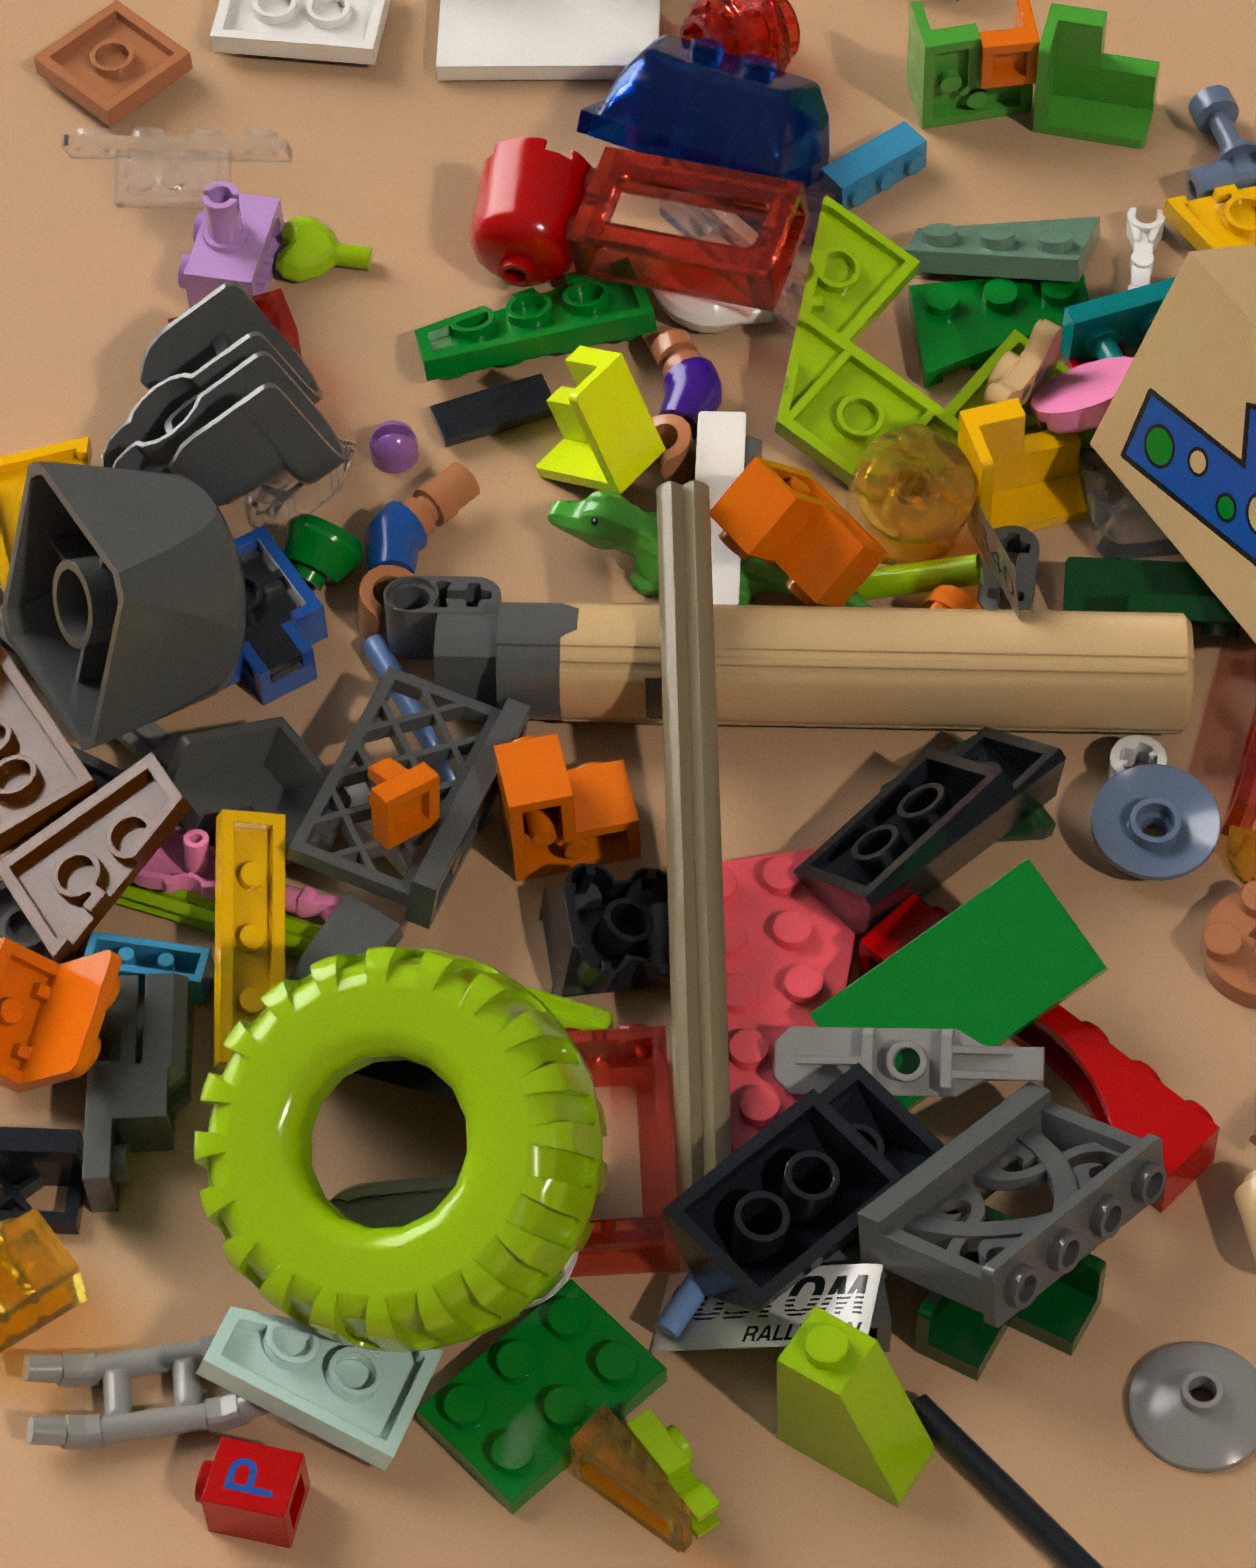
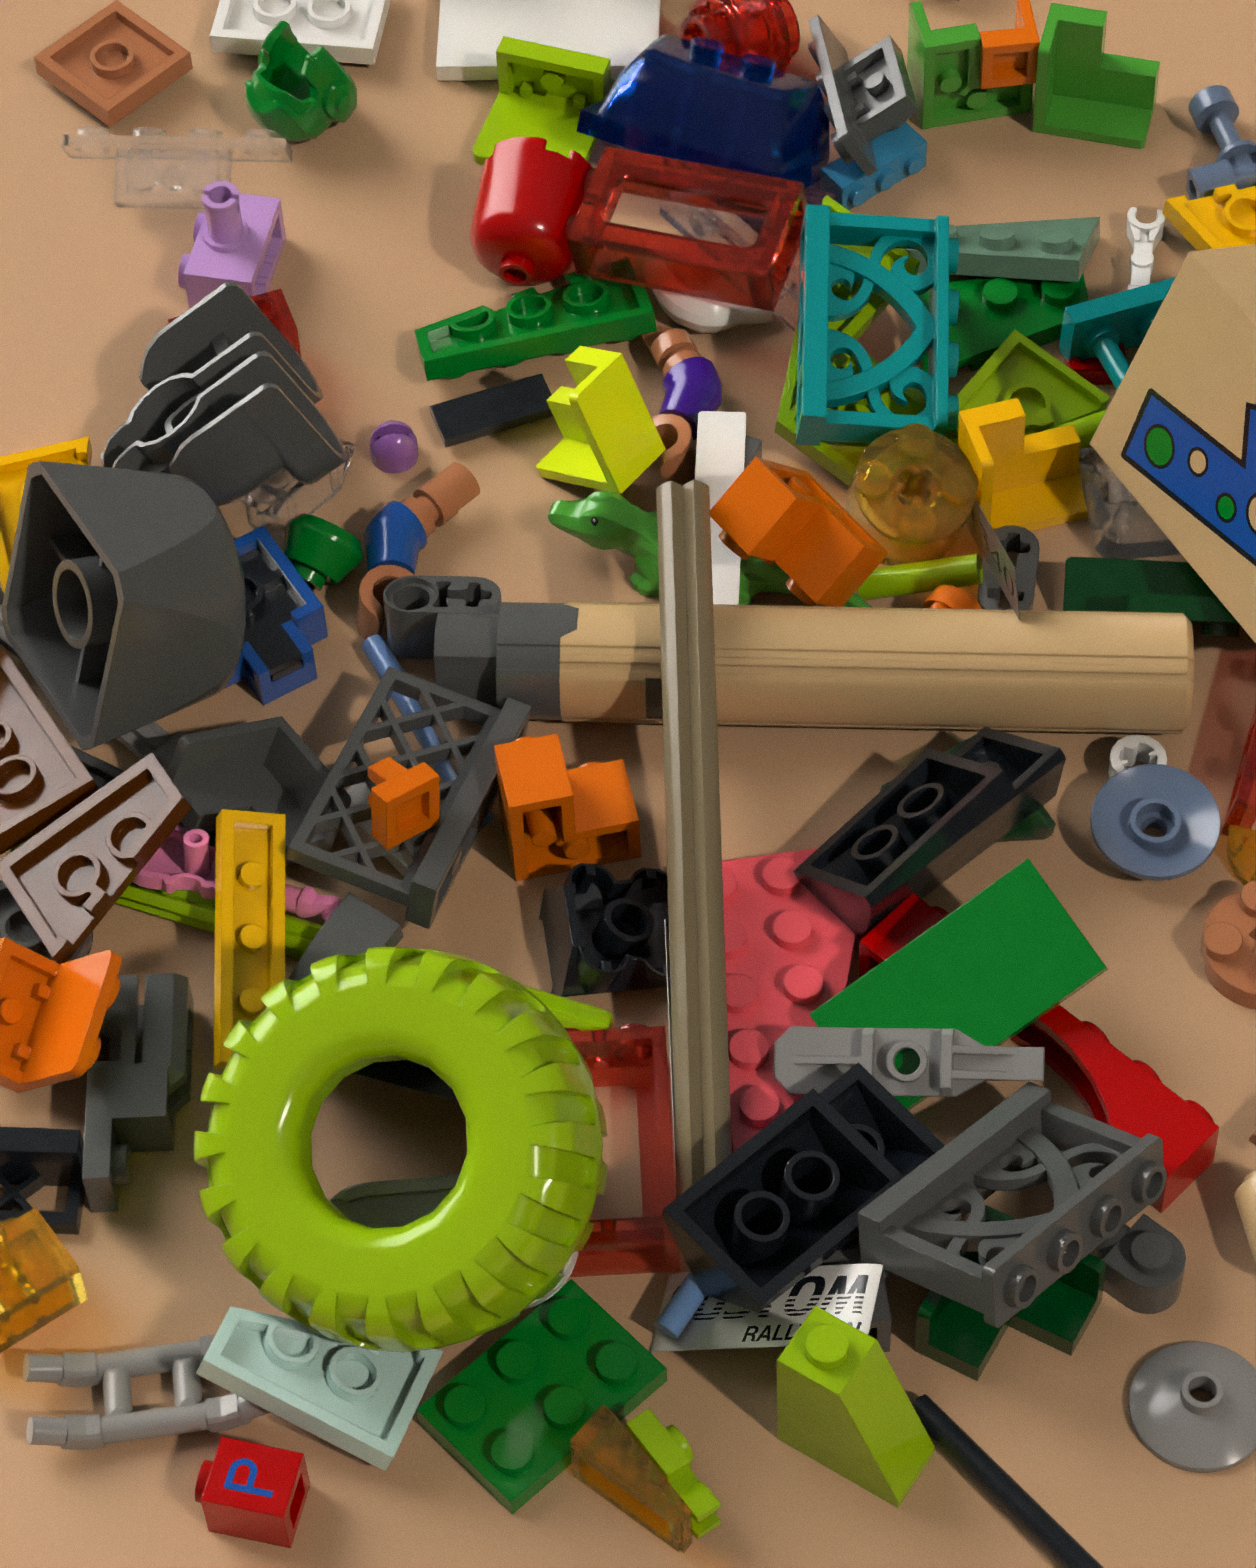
dark azure piece [84,931,214,1004] -> none
lime rock [275,215,373,282] -> none
tan piece [984,319,1063,410] -> none
bright pink tile [1030,356,1134,434] -> none
none -> green helmet [244,21,357,142]
none -> lime bracket [472,36,613,165]
none -> white sticker [664,920,676,1175]
none -> teal fence [796,204,959,452]
none -> dark grey bracket [808,15,918,177]
none -> dark grey plate [1098,1214,1186,1314]

